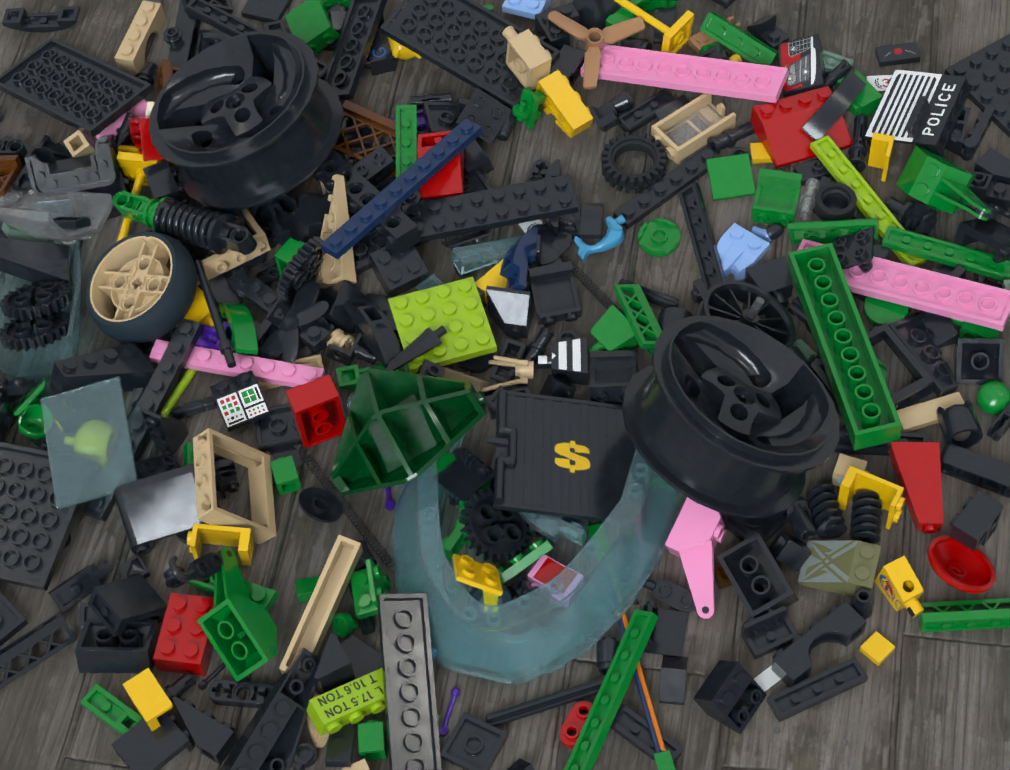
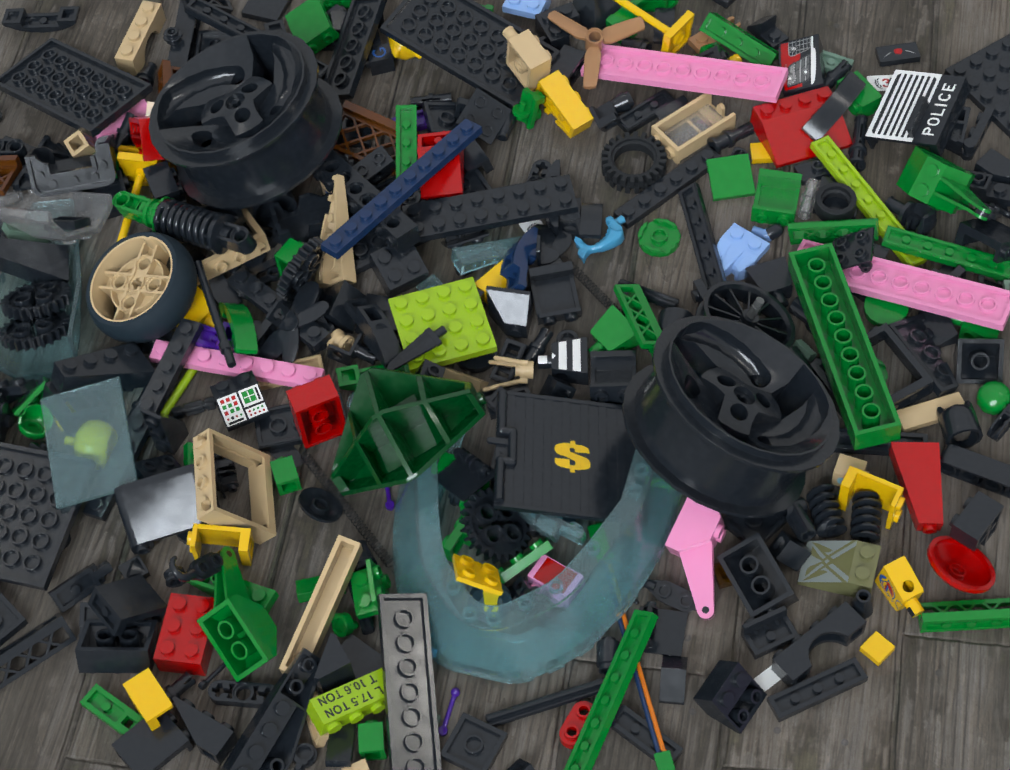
yellow panel [868,132,895,182] -> none

